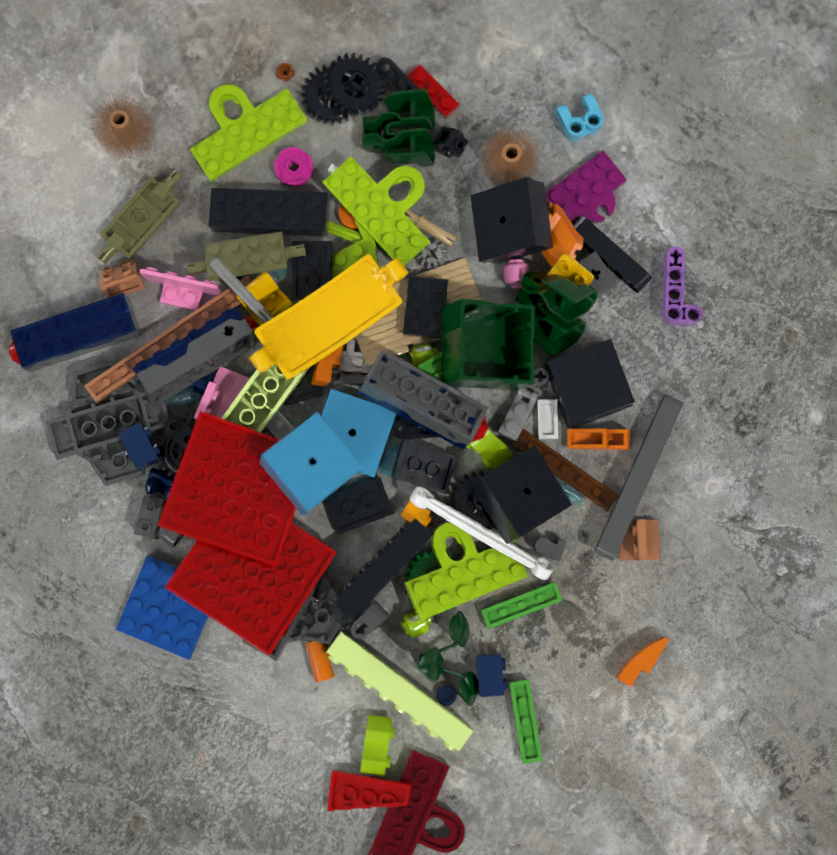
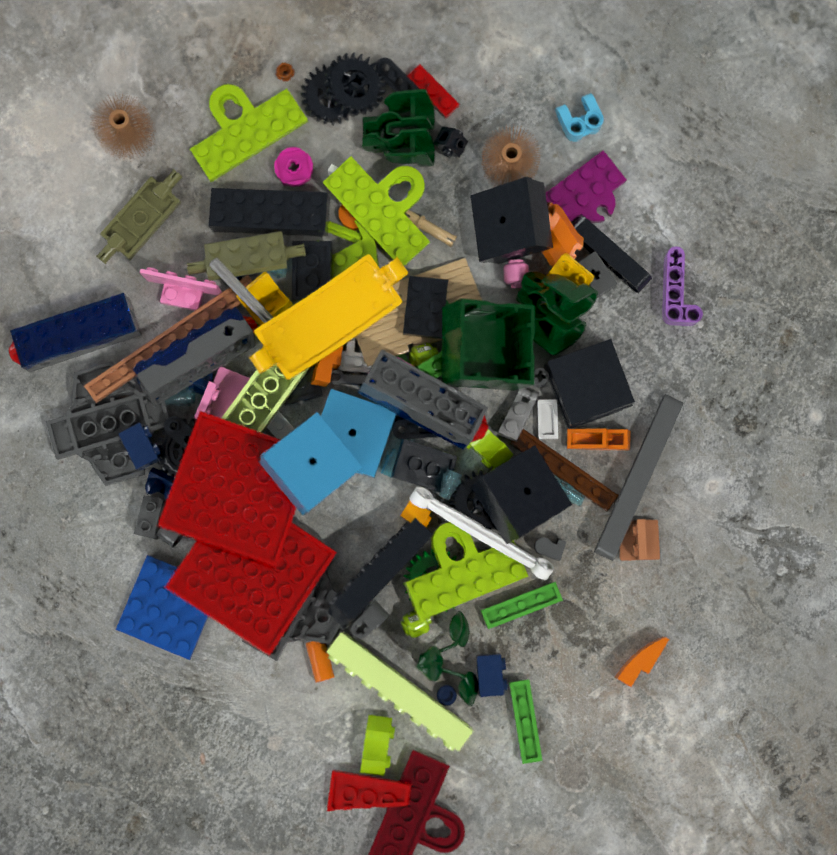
nougat bracket [99,260,145,300] -> none
black plate [325,477,394,535] -> none
light grey gear [416,239,447,270] -> none
none -> clear light blue cone [439,469,462,500]

